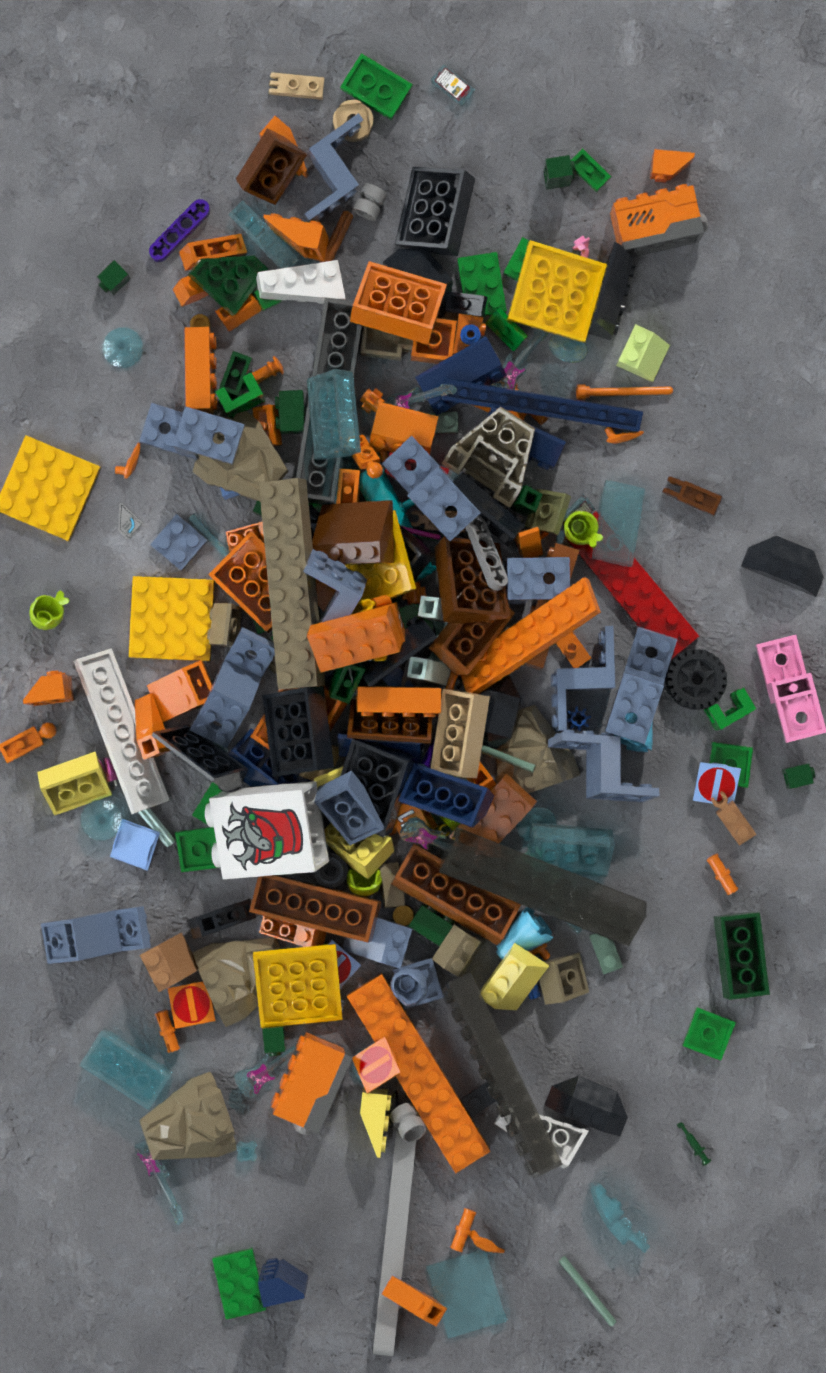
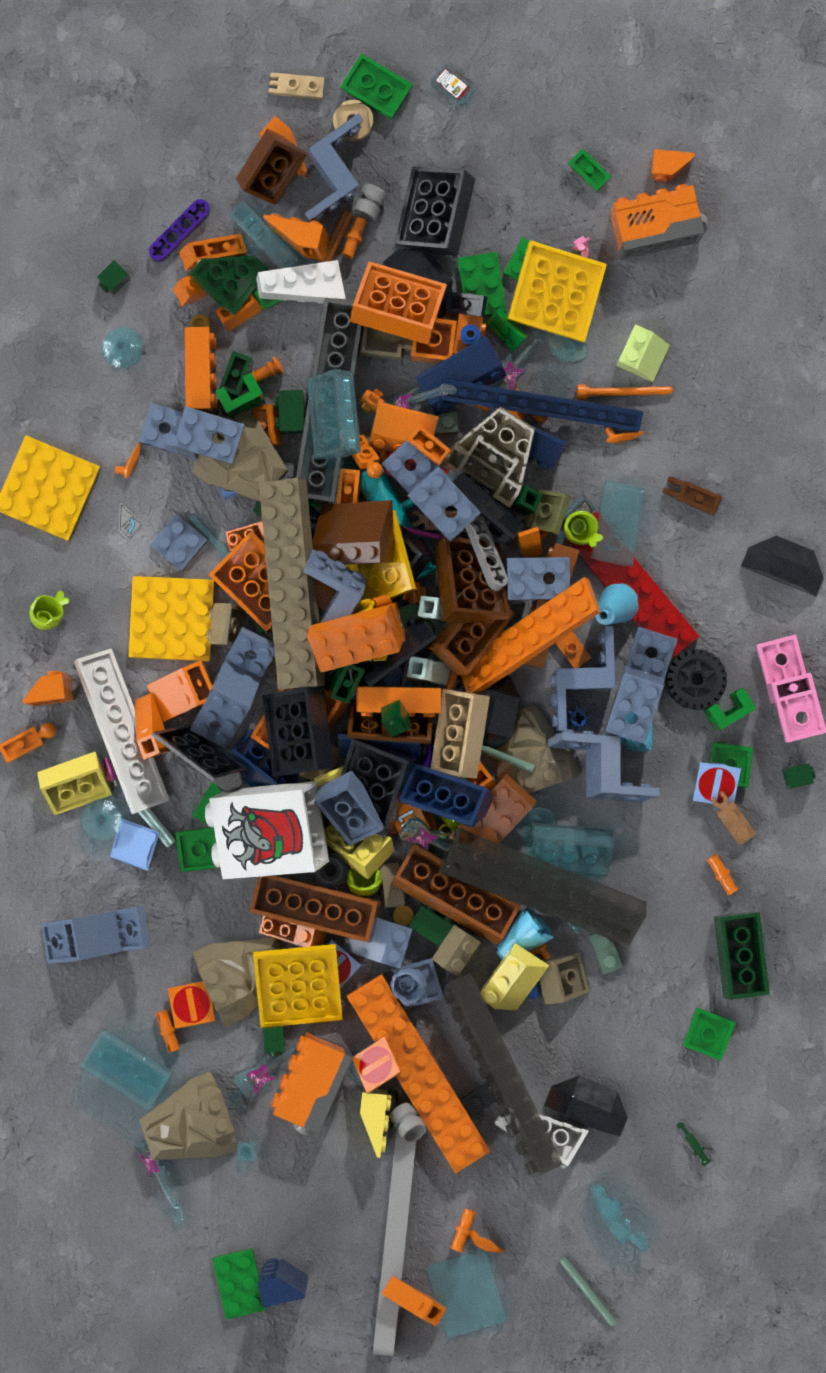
medium nougat slope [140,932,199,992] -> none
black slope [187,899,256,939] -> none
dark green brick [543,155,576,190] -> none
black slope [588,242,636,340] -> none
none -> orange pin [341,217,367,259]
none -> dark green brick [381,700,410,737]
none -> orange slope [407,424,451,466]
none -> medium azure cone [595,583,639,625]

